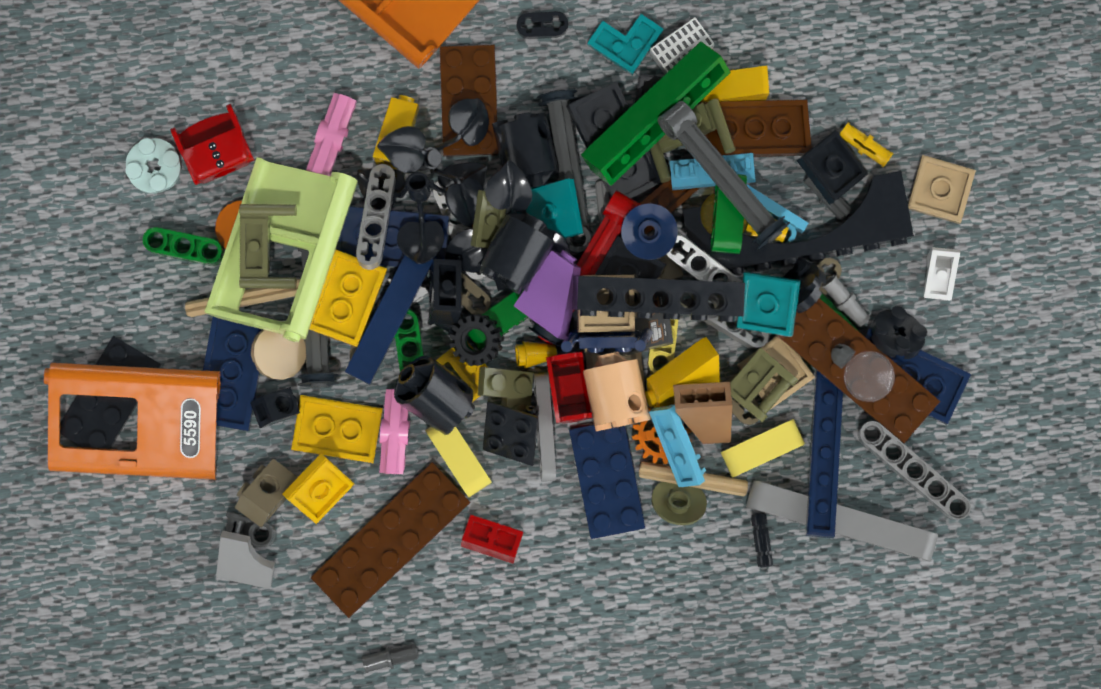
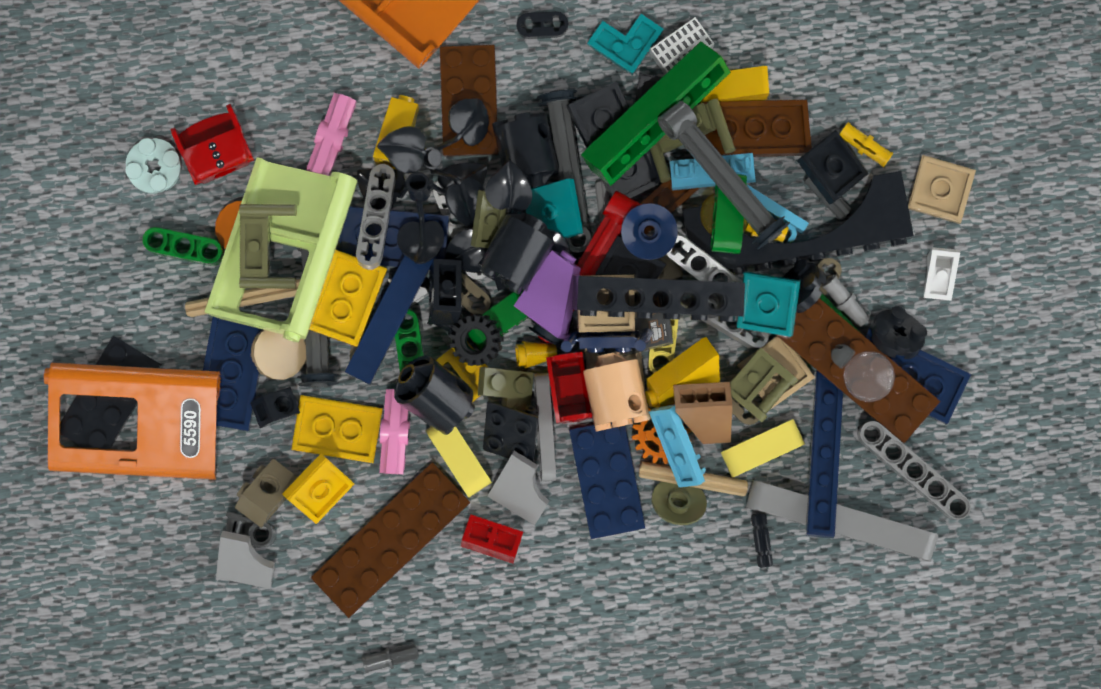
none -> light grey tile [487,451,550,525]

